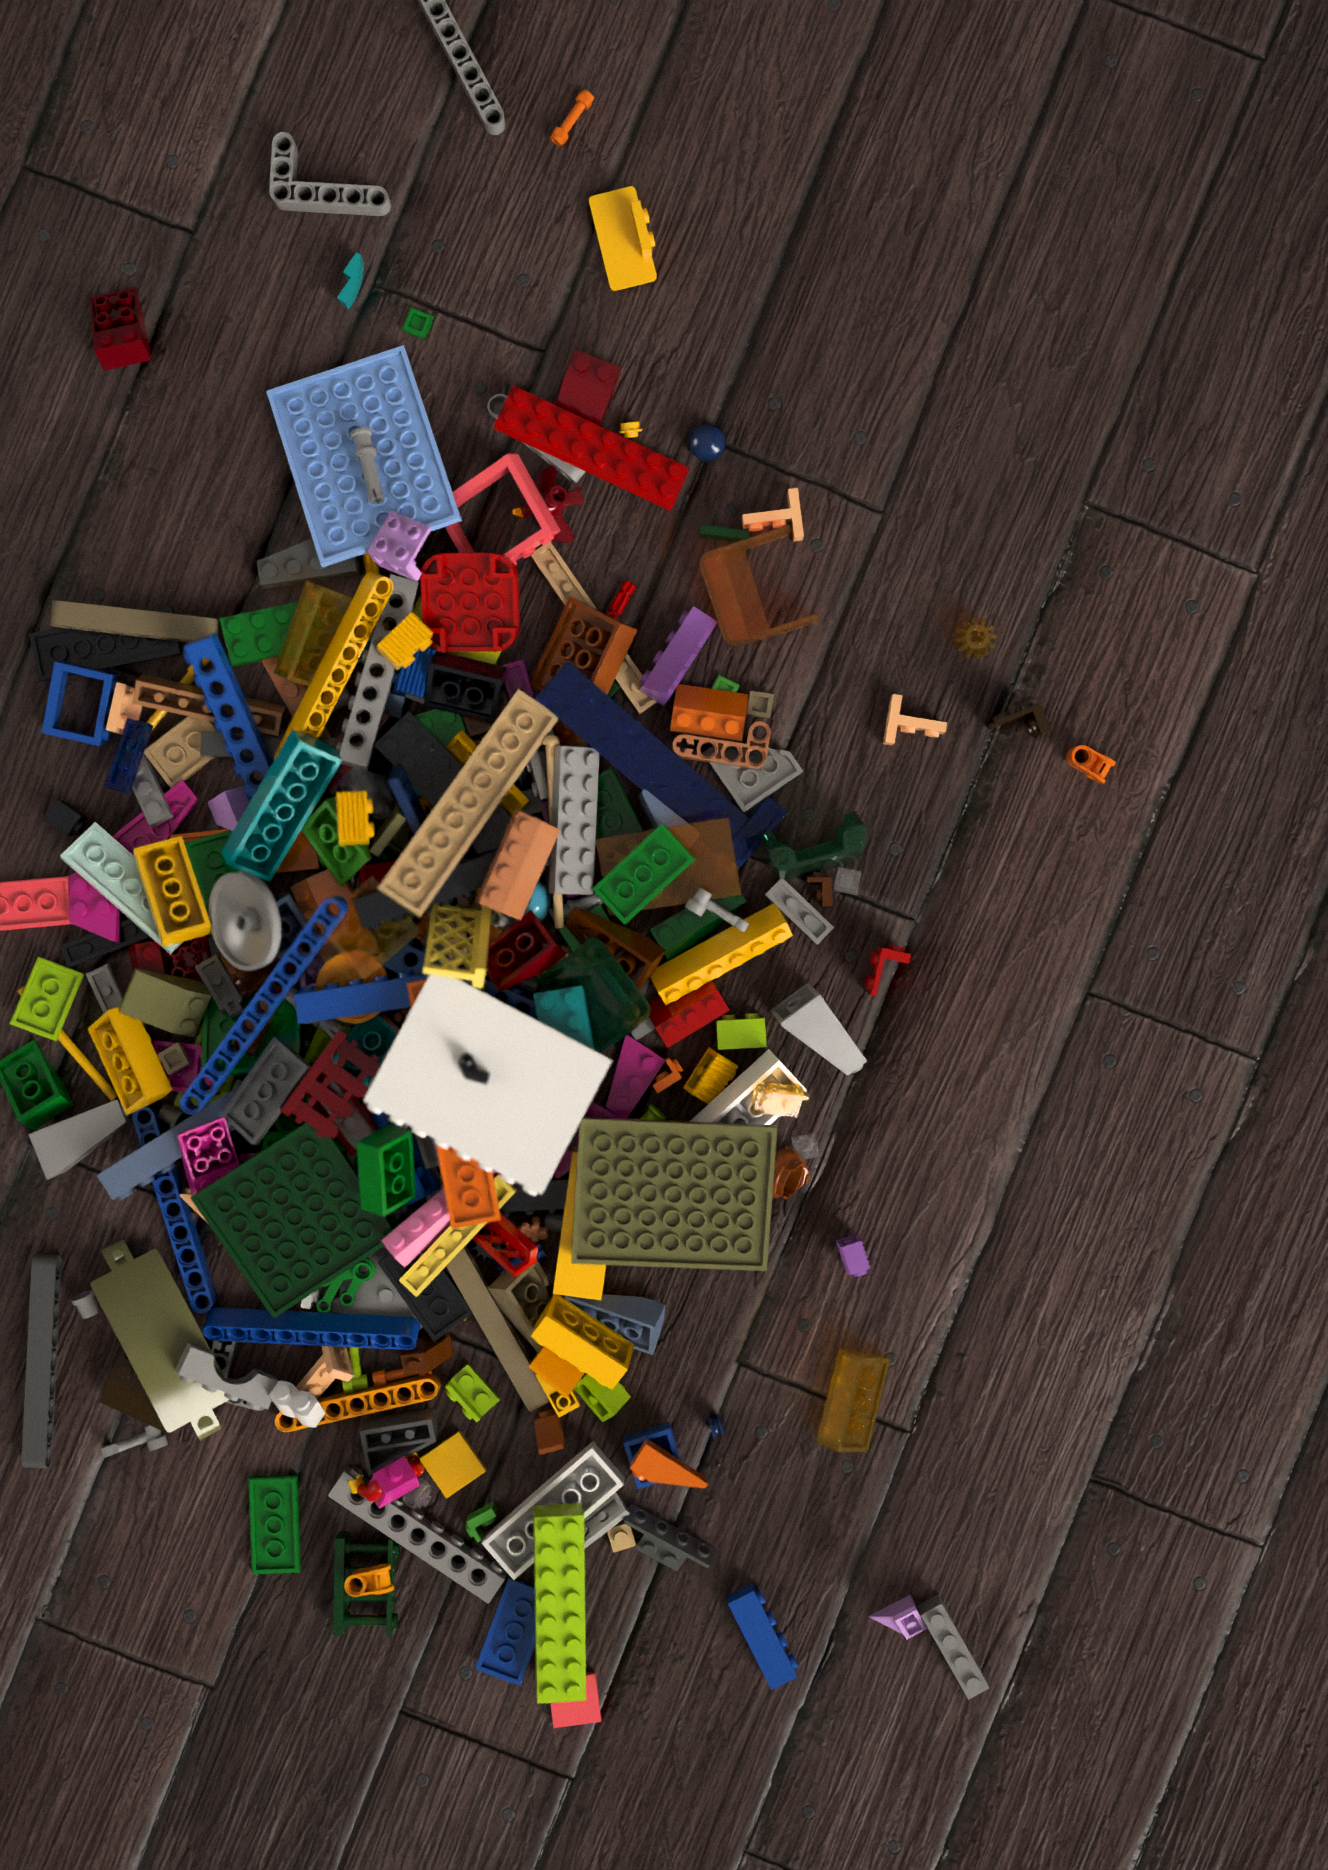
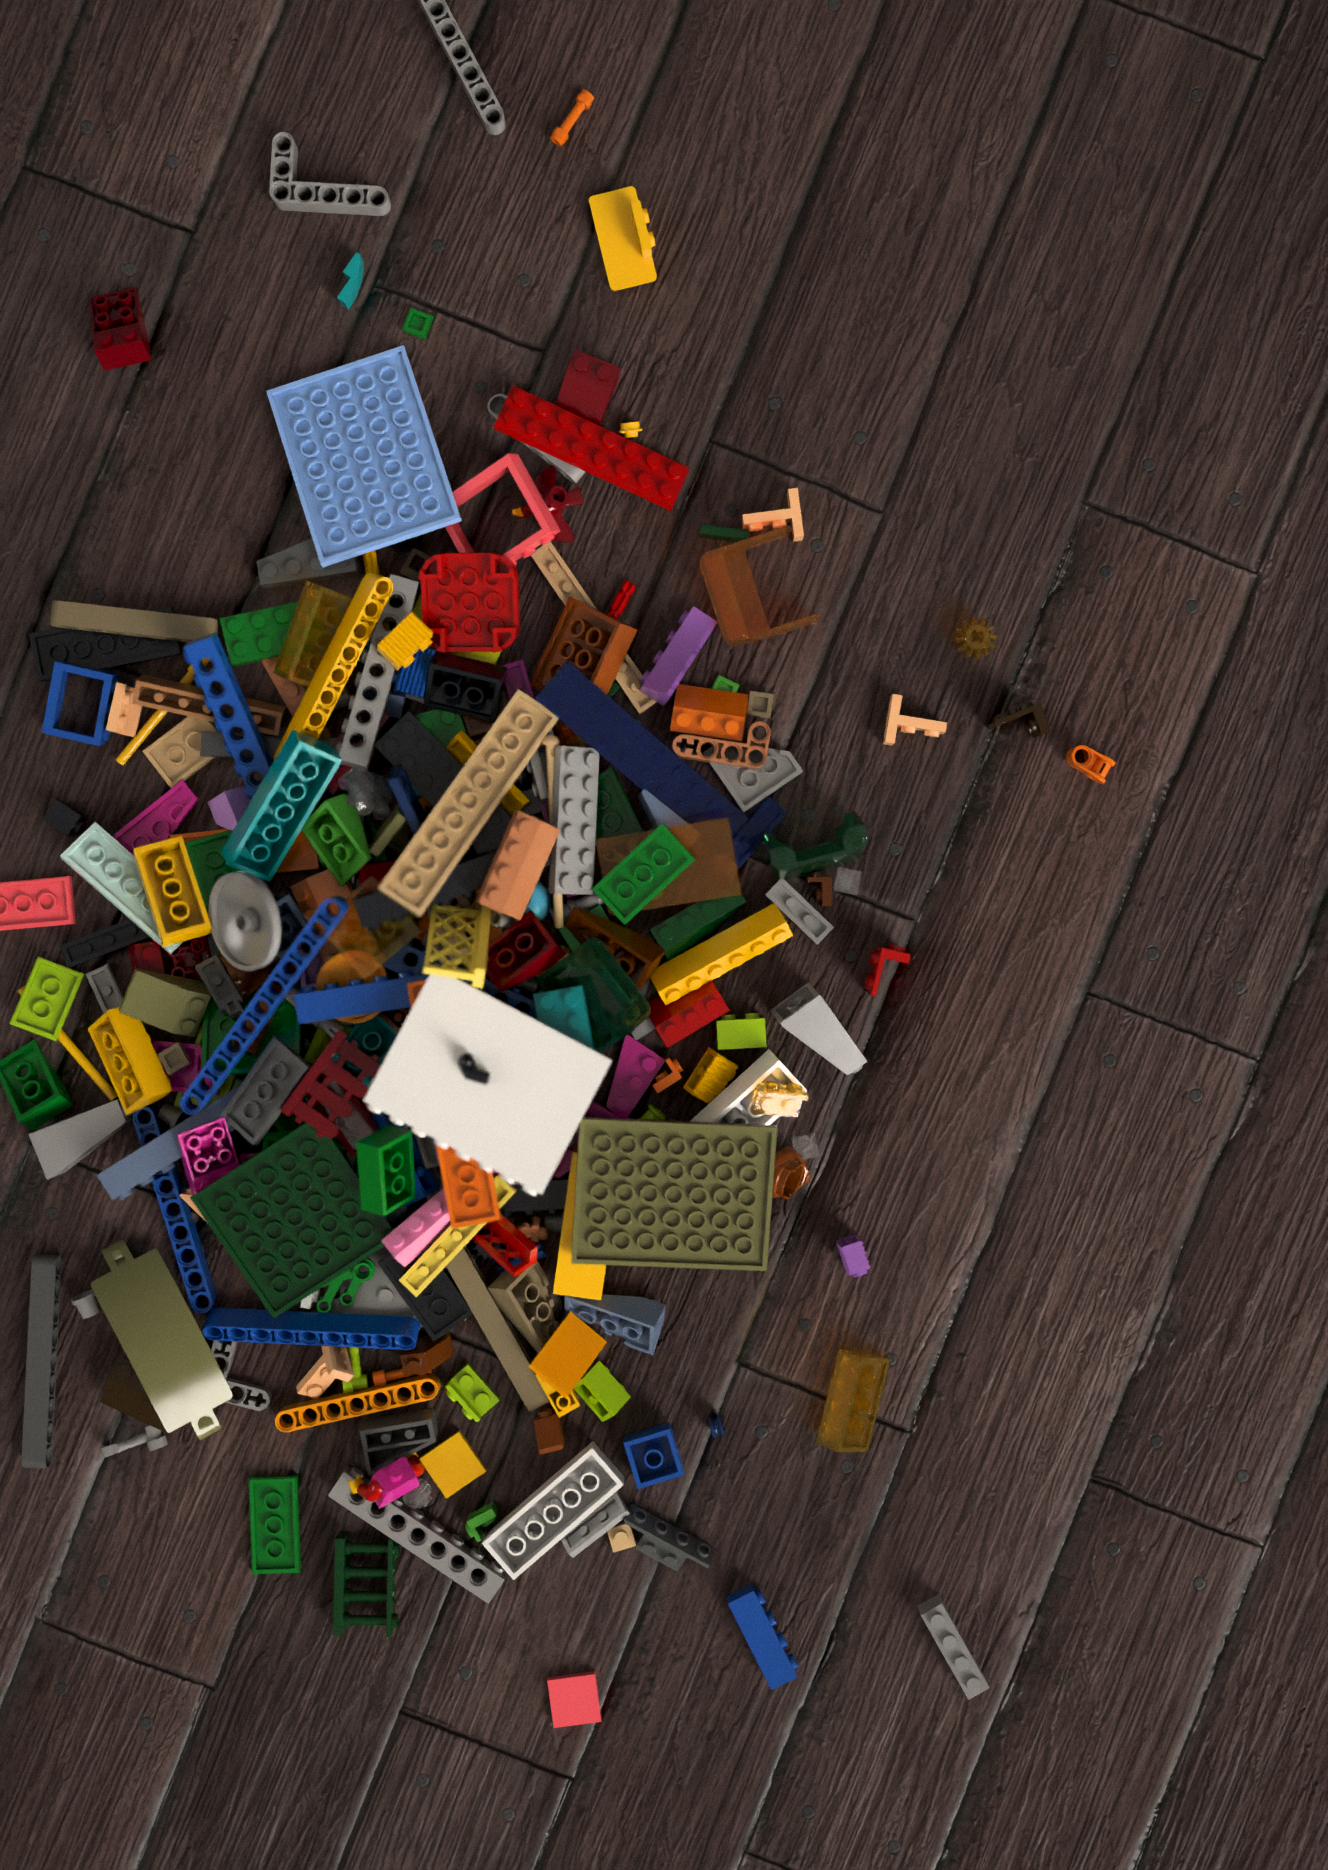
dark pink wing [69,872,120,943] -> none
clear blue plate [104,718,153,794] -> none
light grey plate [122,754,174,828] -> none
light grey arch [175,1342,279,1410] -> none
white brick [269,1381,325,1428] -> none
yellow brick [336,791,374,846] -> none
light orange piece [344,1564,394,1597] -> none
light grey pin [350,427,385,504] -> none
lavender bracket [367,511,431,582] -> none
blue plate [475,1576,535,1686] -> none
yellow slope [531,1294,635,1390] -> none
lime brick [533,1503,586,1704] -> none
orange slope [630,1438,708,1488] -> none
light grey brick [685,887,749,932] -> none
dark blue hair [689,424,726,461] -> none
lavender slope [868,1595,928,1639] -> none

